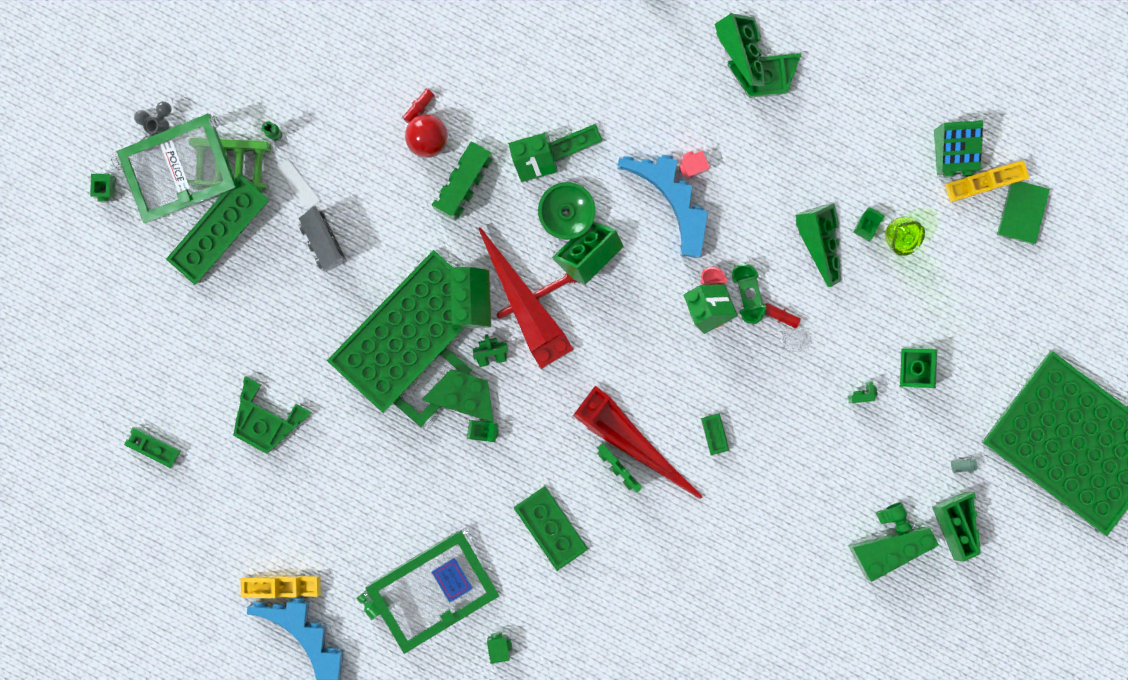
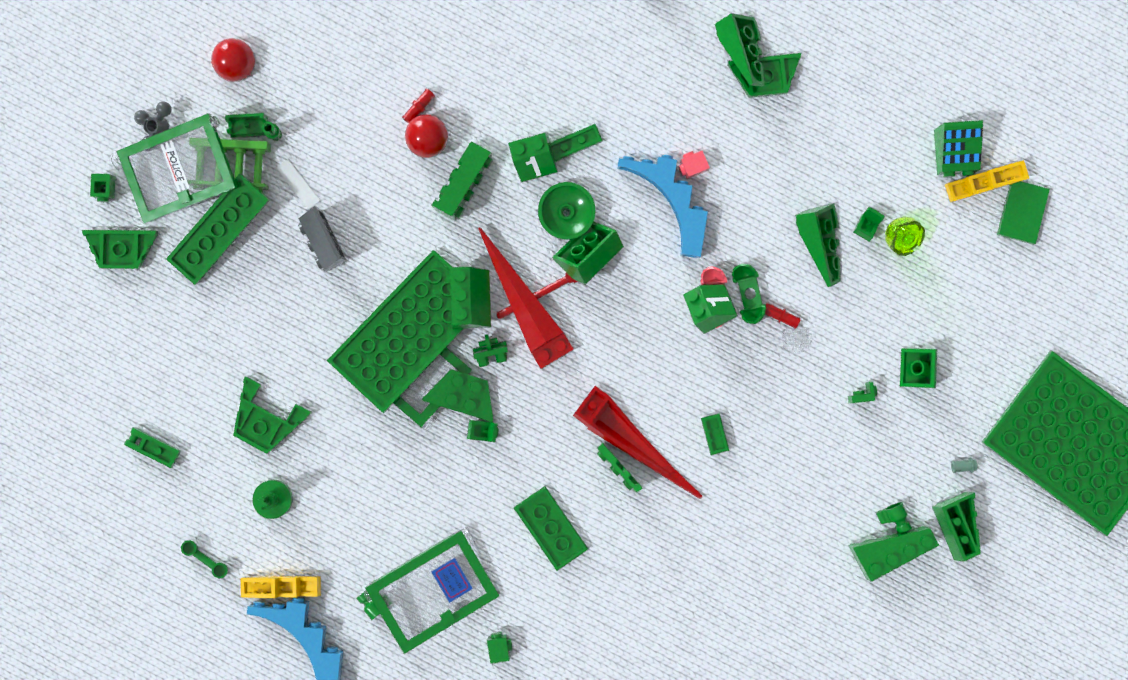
none -> green wing [82,230,158,269]
none -> green bar [181,540,228,579]
none -> red piece [211,38,255,82]
none -> green hinge [225,113,268,138]
none -> green piece [252,480,293,519]

